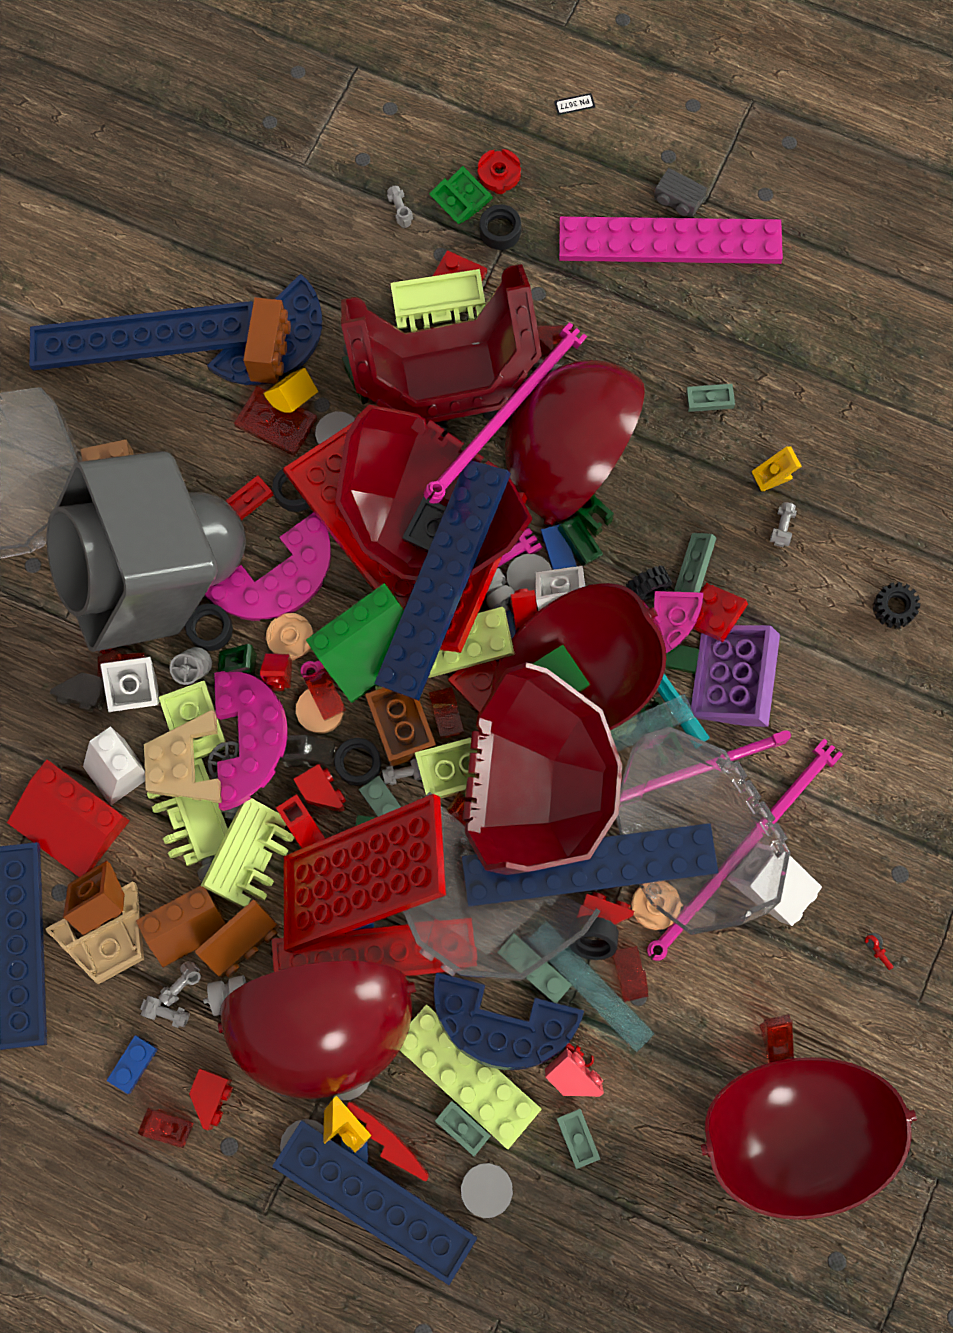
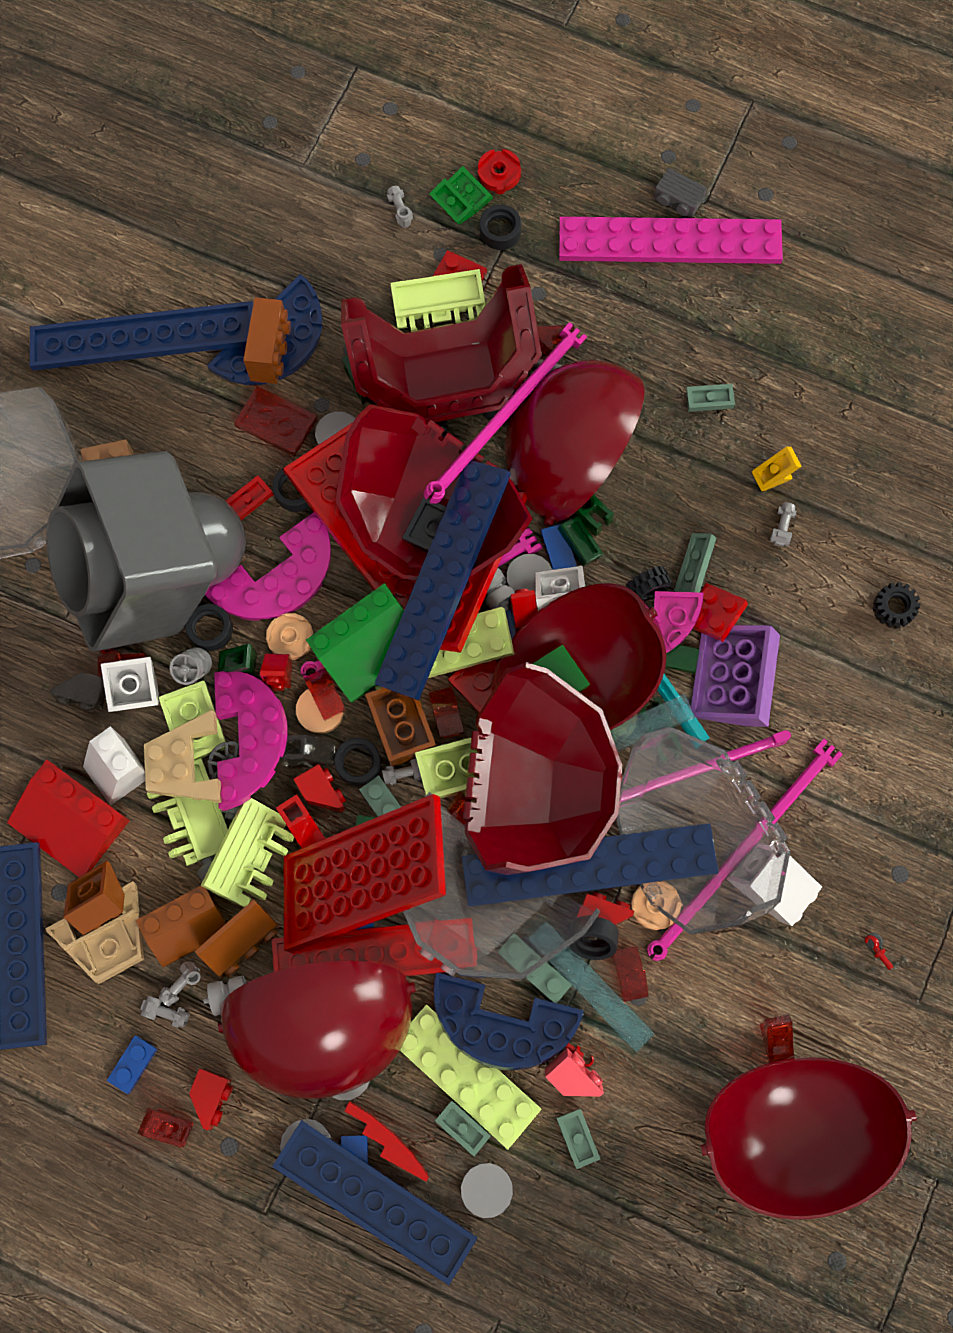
yellow brick [263,368,318,412] -> none
yellow slope [323,1096,371,1153] -> none
sticker [554,93,595,115] -> none

